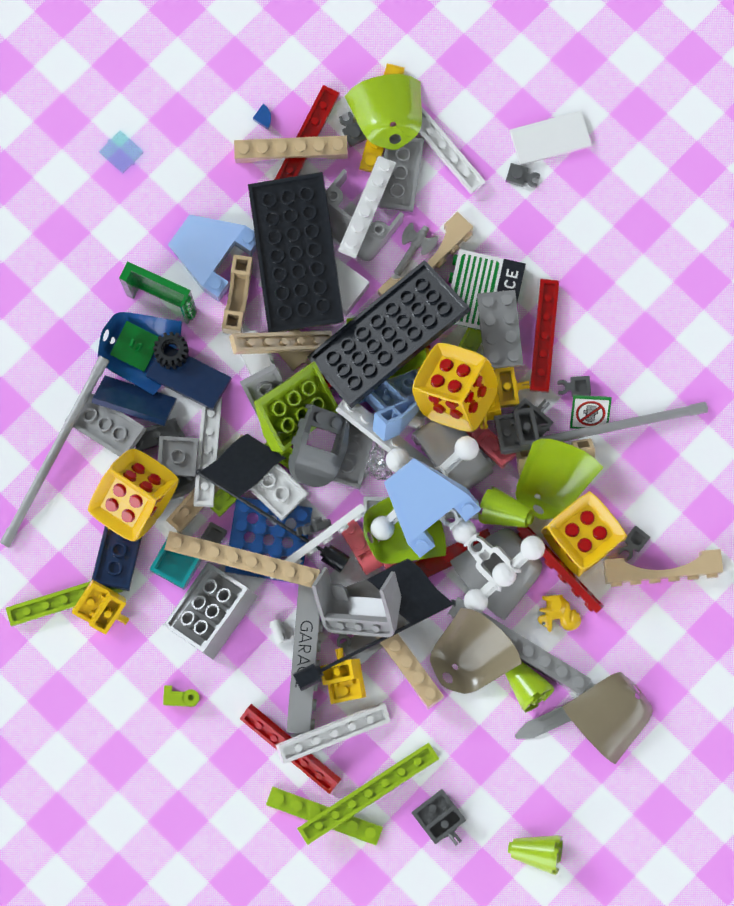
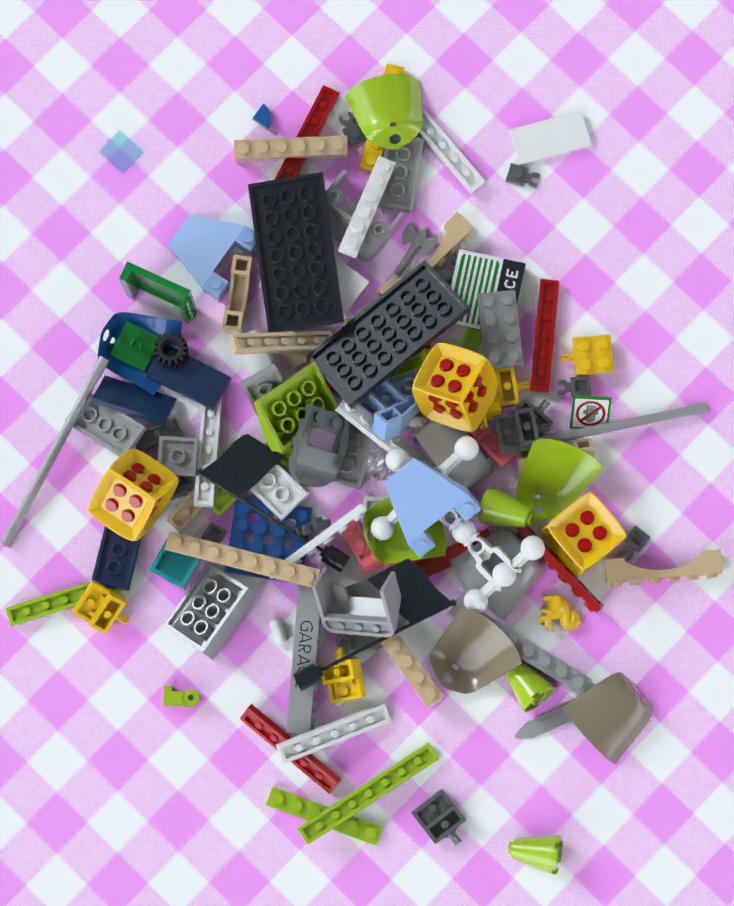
none -> yellow plate [560,334,615,377]

